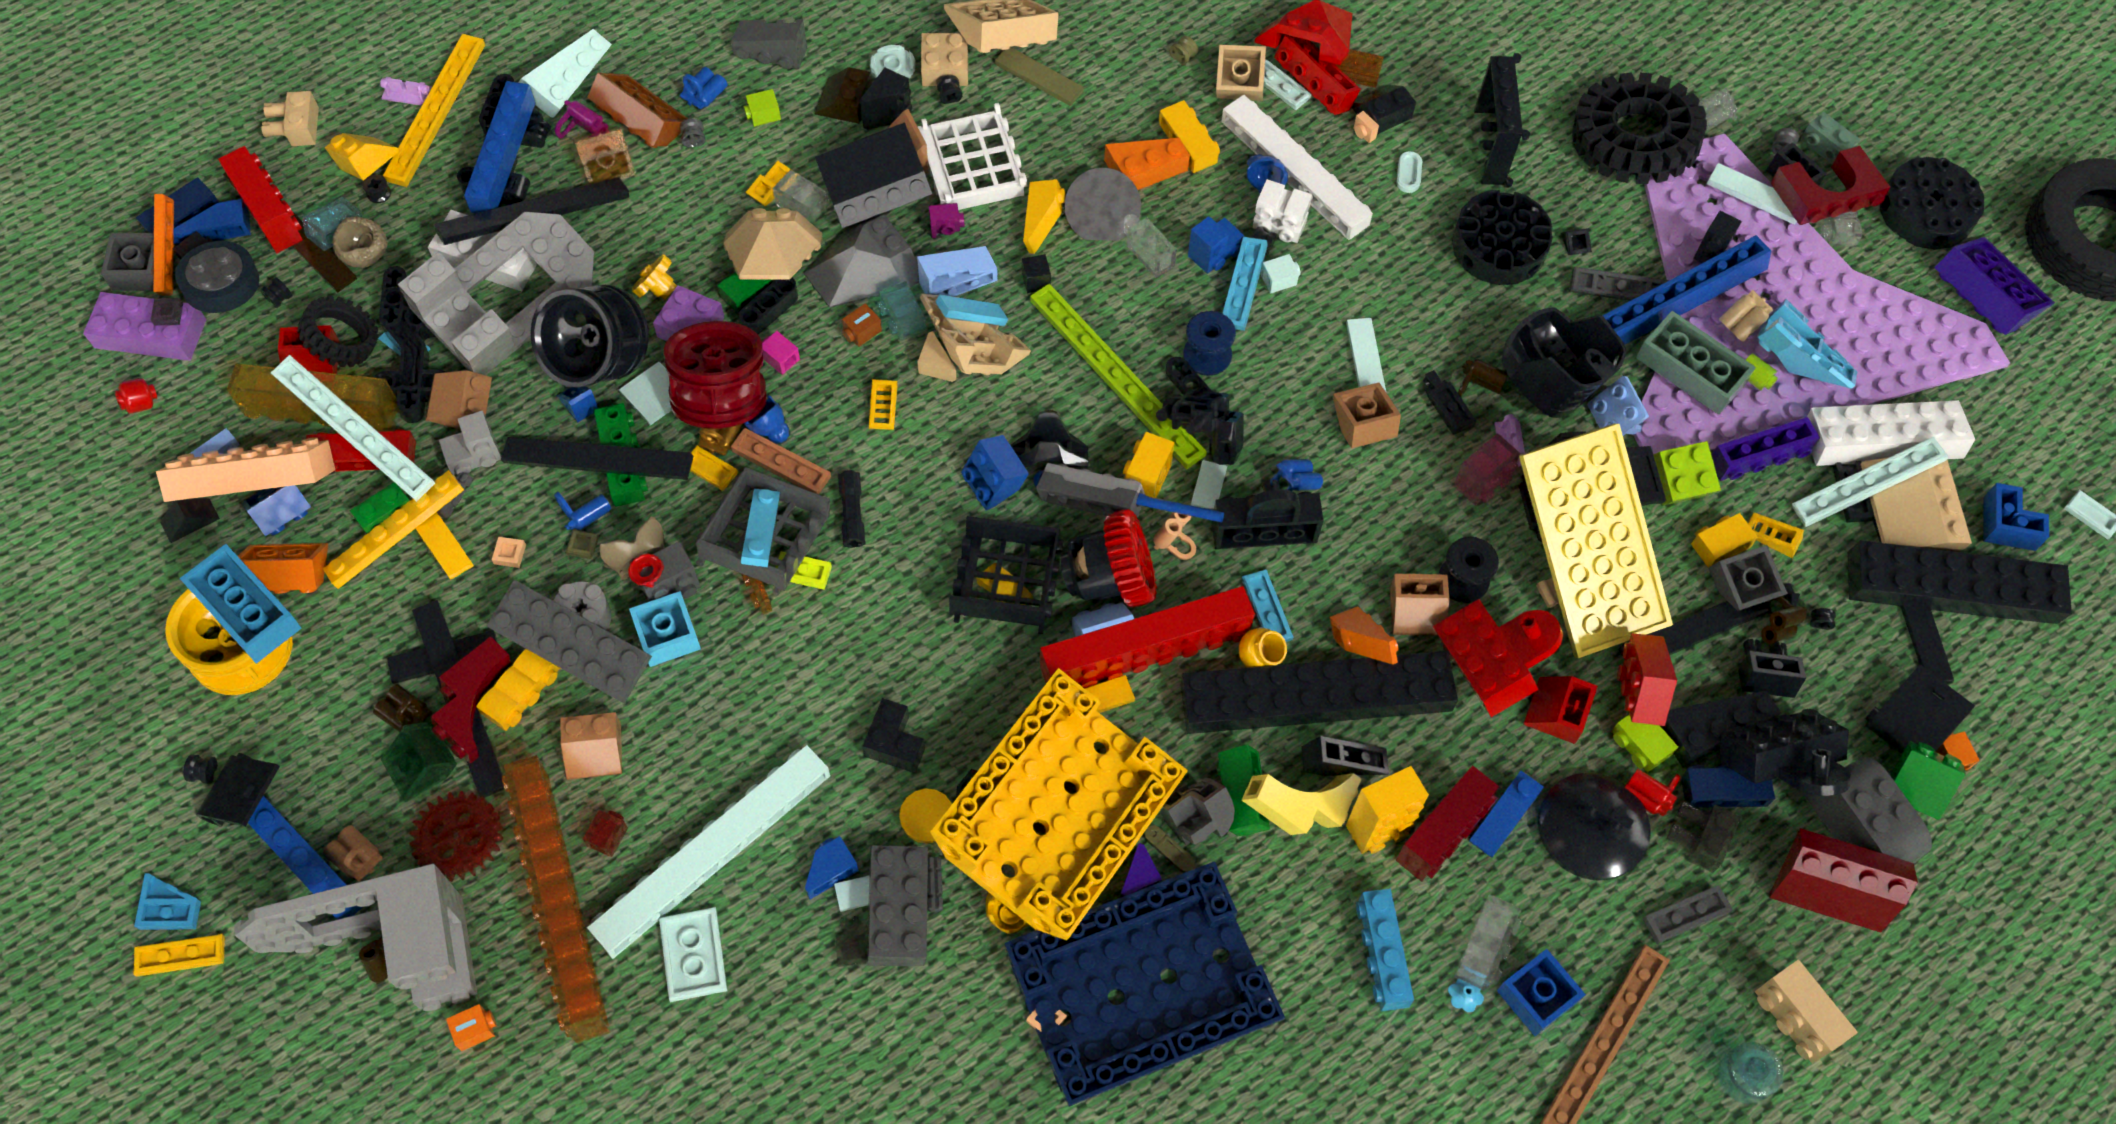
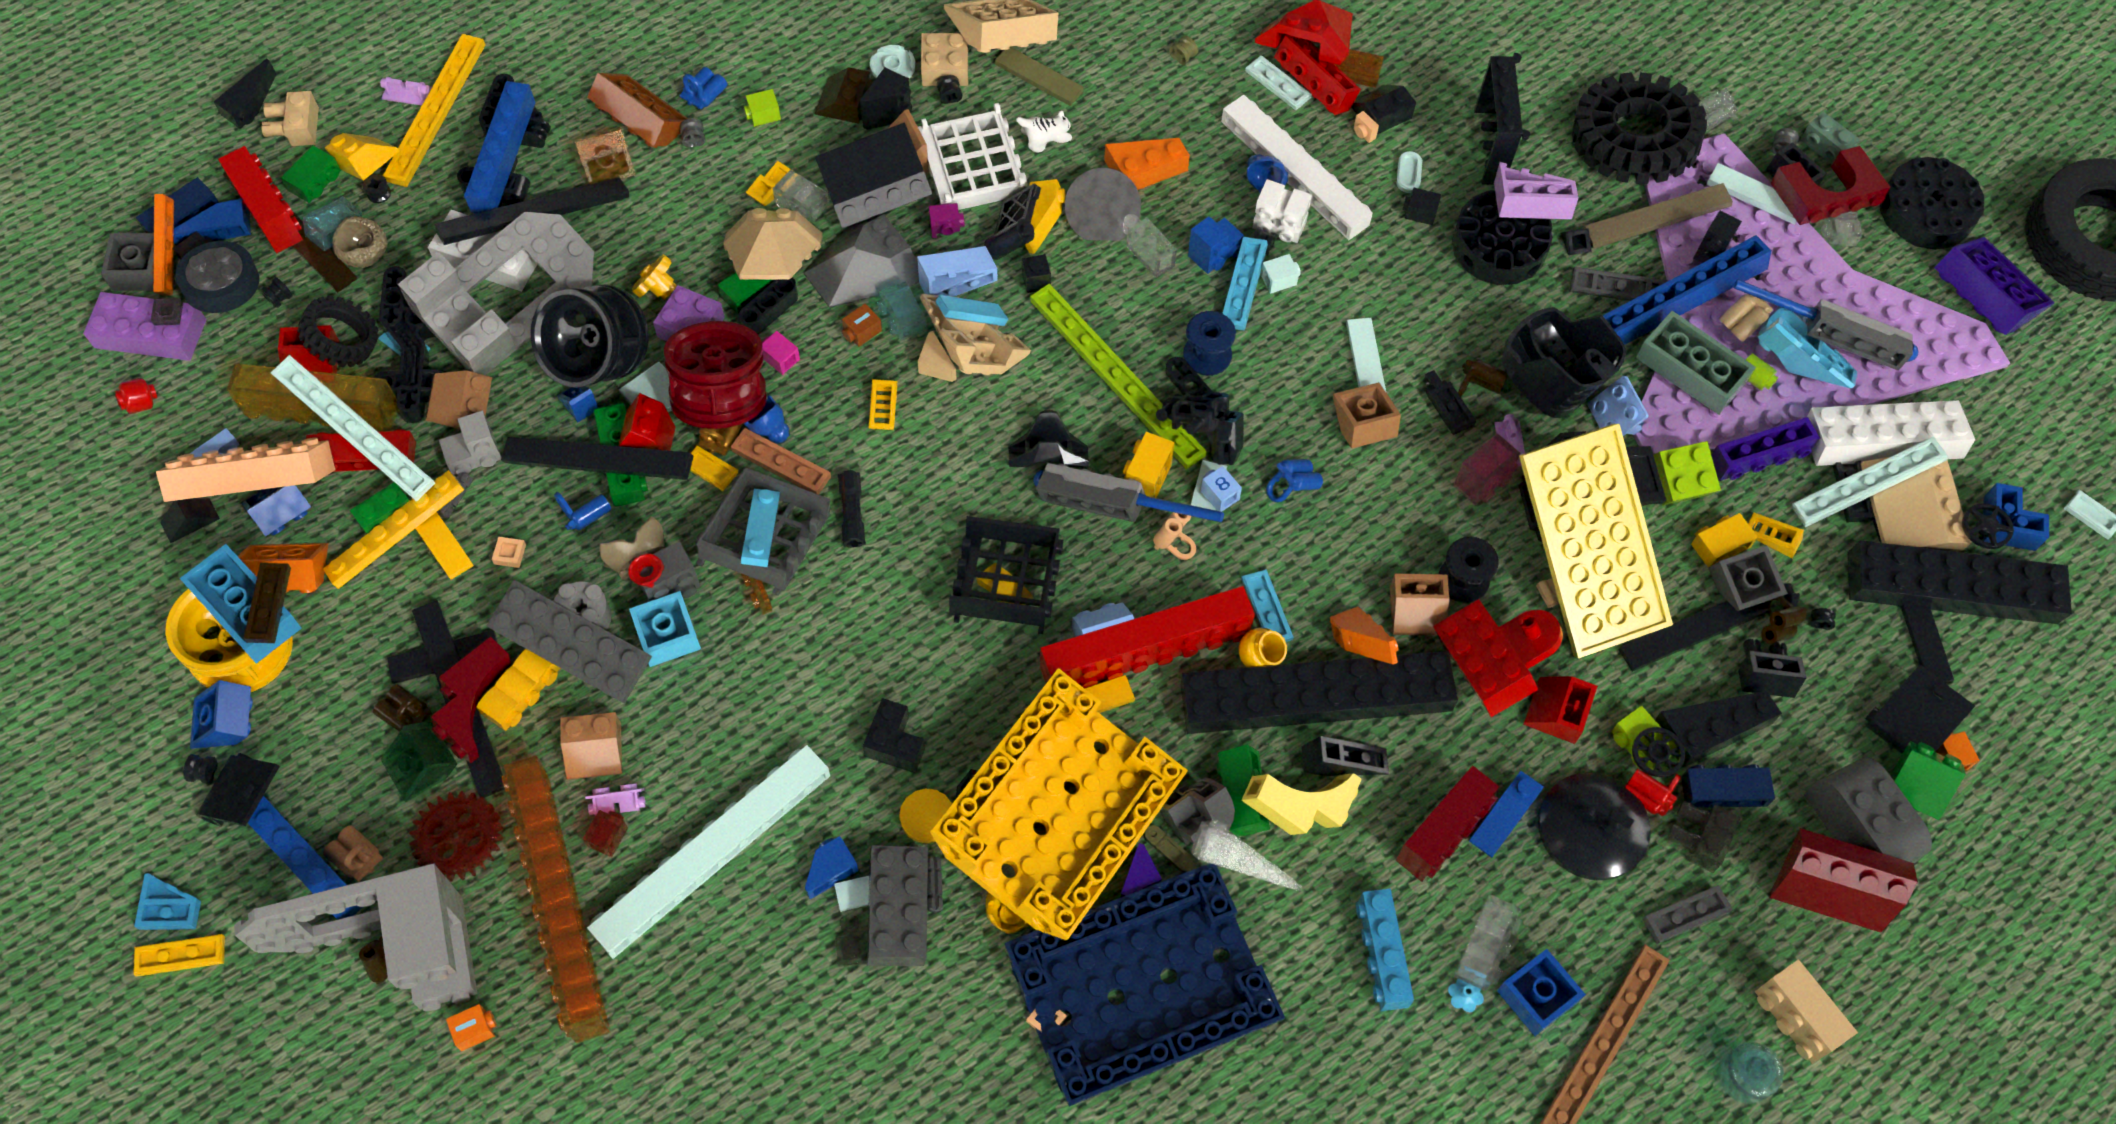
light aqua wedge [518,29,612,118] -> none
magenta piece [555,100,608,139] -> none
olive tile [566,529,599,559] -> none
light aqua tile [659,907,727,1002] -> none
dark grey wedge [731,19,807,69] -> none
neon yellow plate [775,551,832,590] -> none
blue slope [961,435,1029,511] -> none
piece [1060,509,1157,607] -> none
yellow brick [1159,100,1220,173] -> none
black brick [1212,480,1324,550] -> none
tan brick [1216,45,1266,101] -> none
yellow brick [1346,766,1429,854] -> none
red brick [1617,633,1677,726] -> none
black brick [1720,709,1851,796] -> none
none -> blue slope [190,680,253,749]
none -> black slope [214,58,276,129]
none -> dark brown tile [244,563,291,644]
none -> green brick [281,145,341,203]
none -> lavender hinge [585,783,646,817]
none -> red slope [618,393,676,451]
none -> black piece [984,183,1041,260]
none -> white animal [1016,111,1072,153]
none -> clear slope [1191,819,1302,892]
none -> light blue brick [1201,466,1242,512]
none -> black brick [1402,187,1441,225]
none -> lavender wedge [1494,162,1578,219]
none -> dark tan tile [1585,183,1733,249]
none -> black wheel [1632,727,1685,777]
none -> dark grey piece [1733,279,1919,371]
none -> black wheel [1962,503,2014,549]

